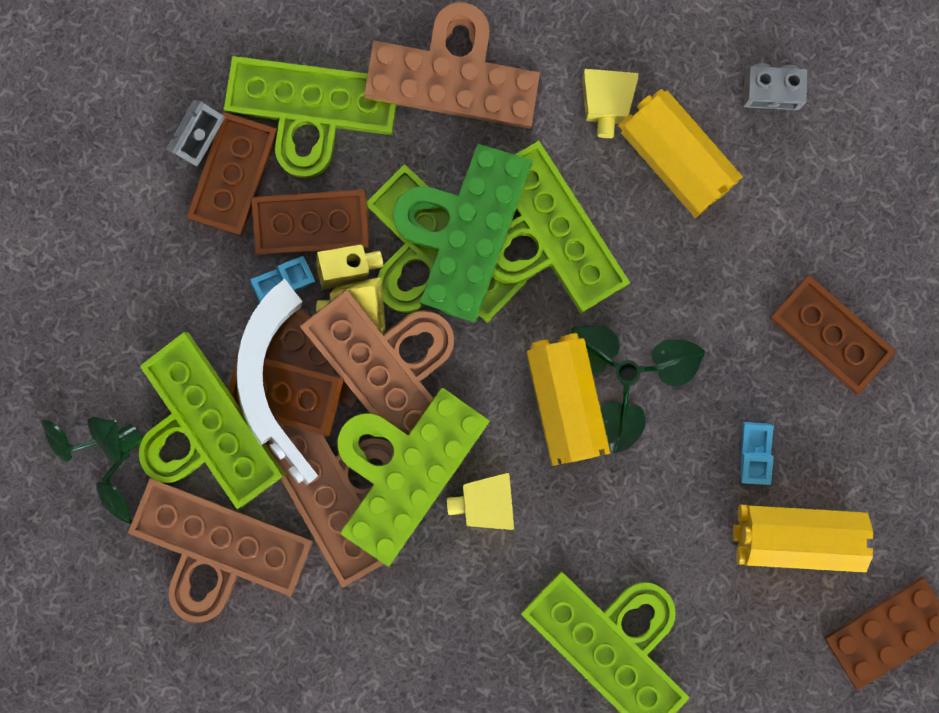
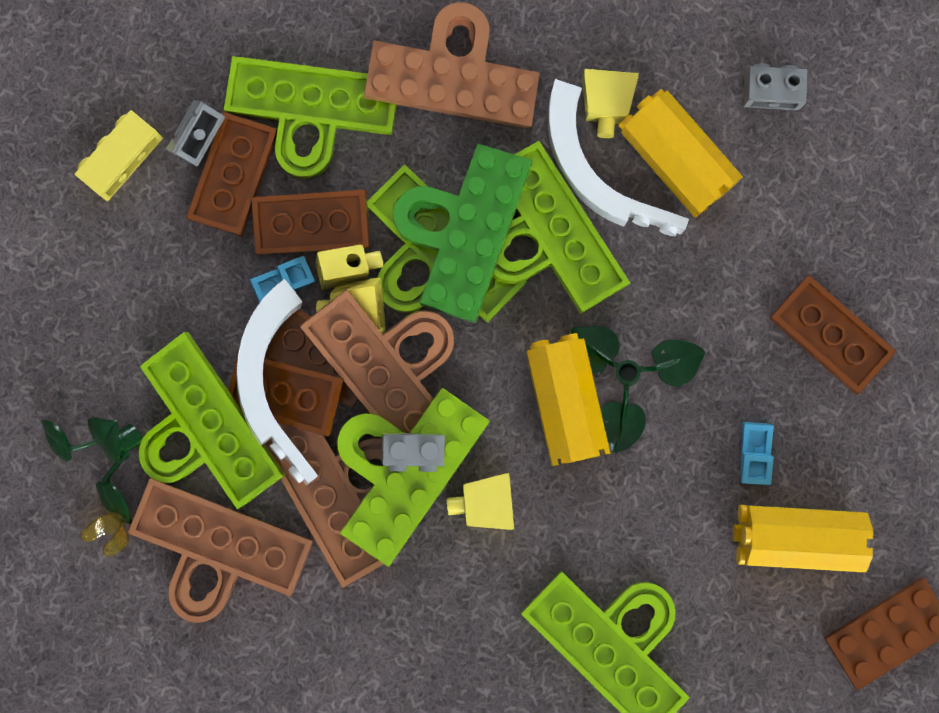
none -> light yellow brick [74,110,163,202]
none -> clear yellow helmet [81,512,129,557]
none -> light grey brick [381,433,445,472]
none -> white arch [548,79,689,236]

